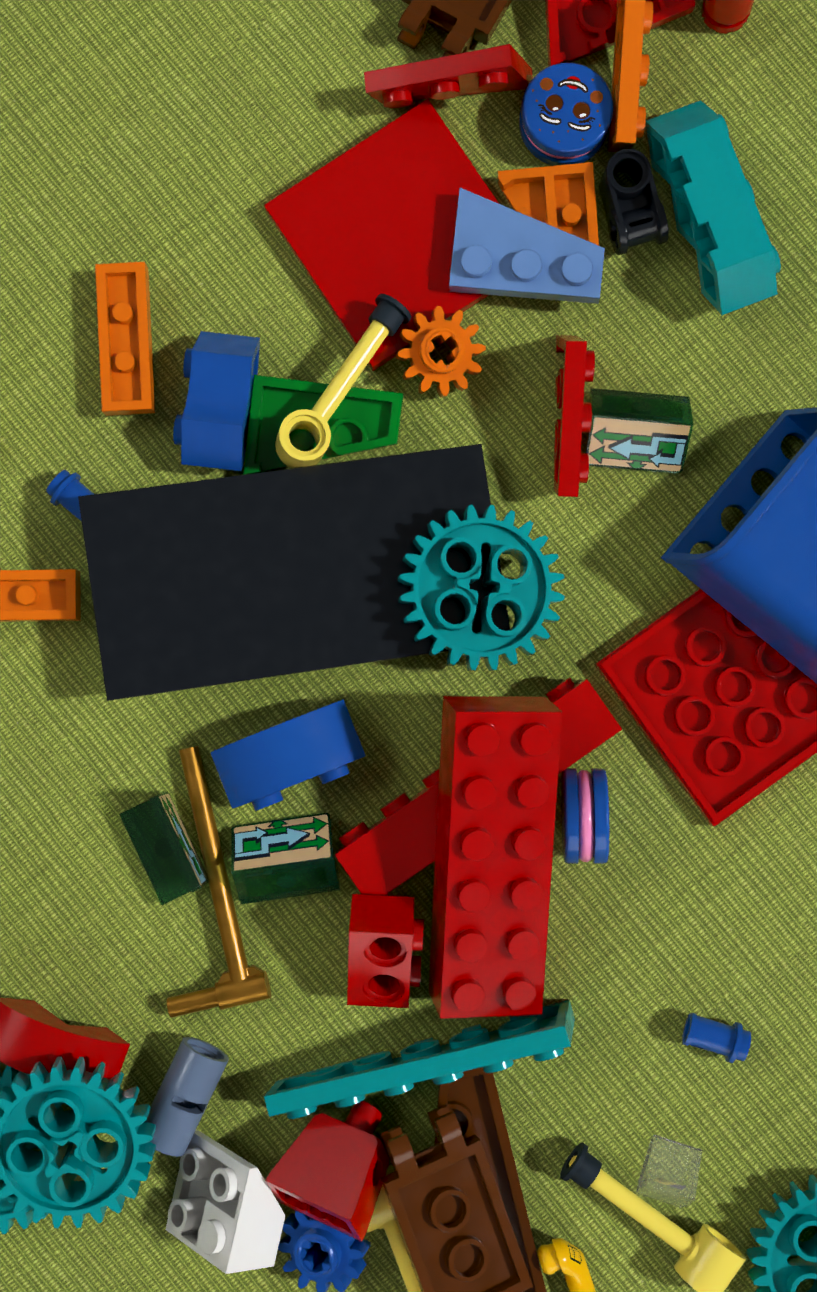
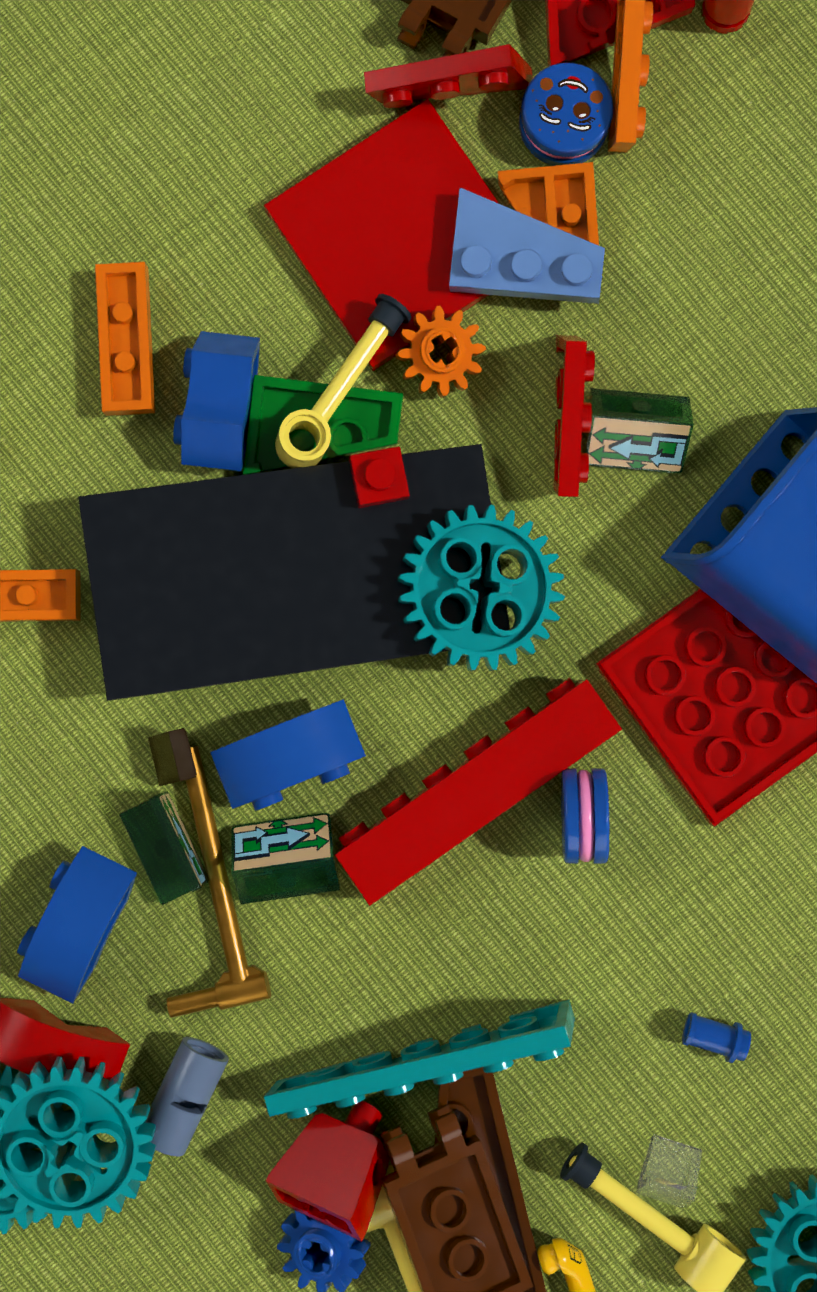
blue pin [46,470,94,522] -> none
white slope [165,1129,285,1274] -> none
red brick [347,894,424,1008] -> none
red brick [428,696,562,1019] -> none
black piece [599,149,669,255] -> none
teal brick [646,100,781,315] -> none
none -> blue brick [17,846,137,1004]
none -> dark brown tile [148,728,197,786]
none -> red plate [349,446,410,508]

